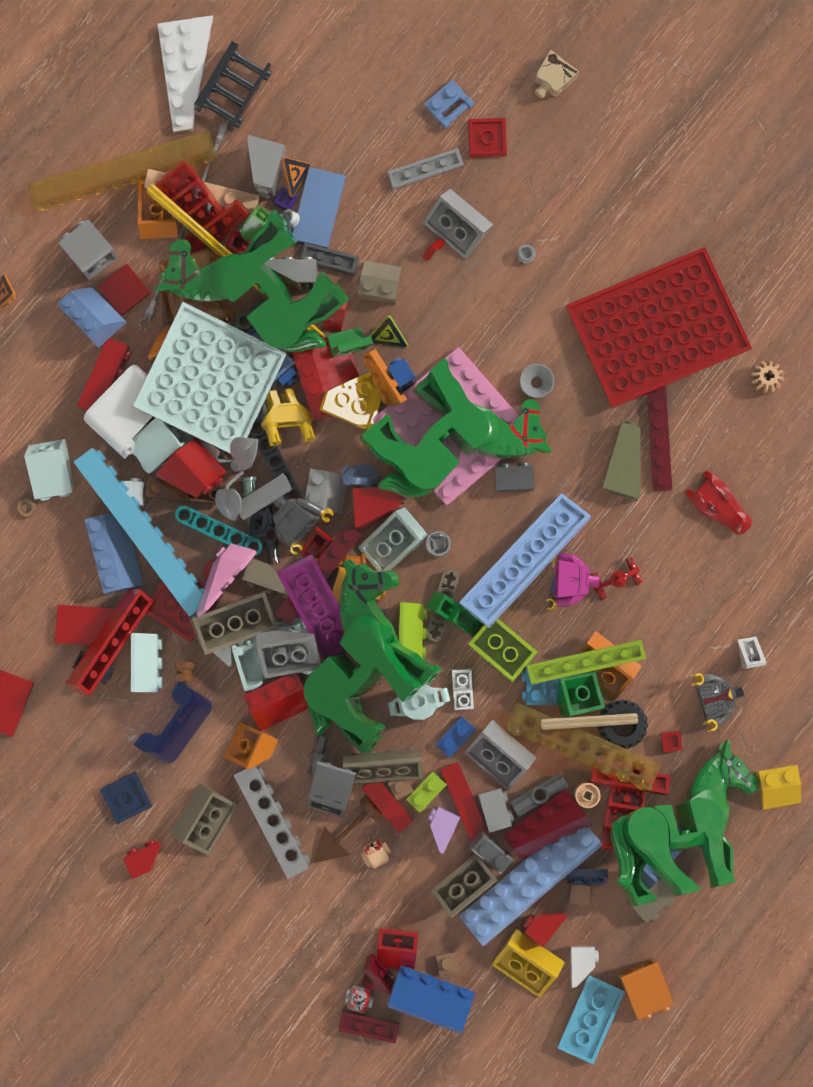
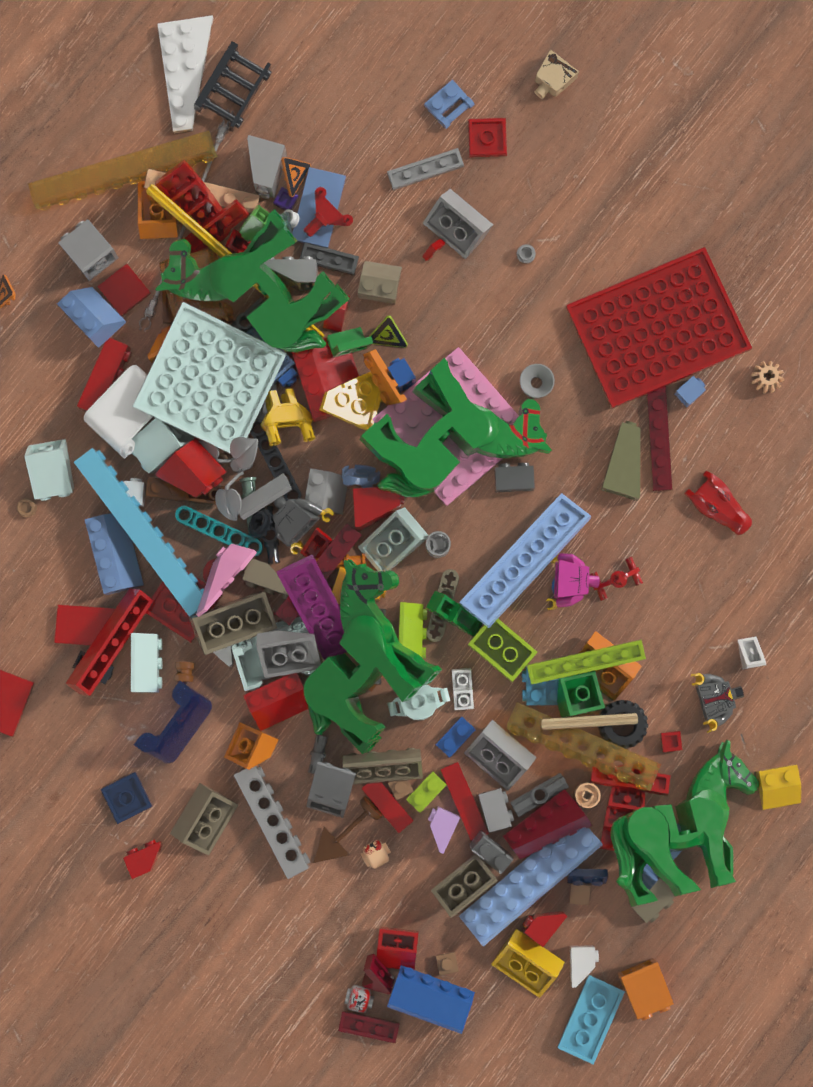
none -> red axle [304,187,353,237]
none -> medium blue brick [674,376,706,408]

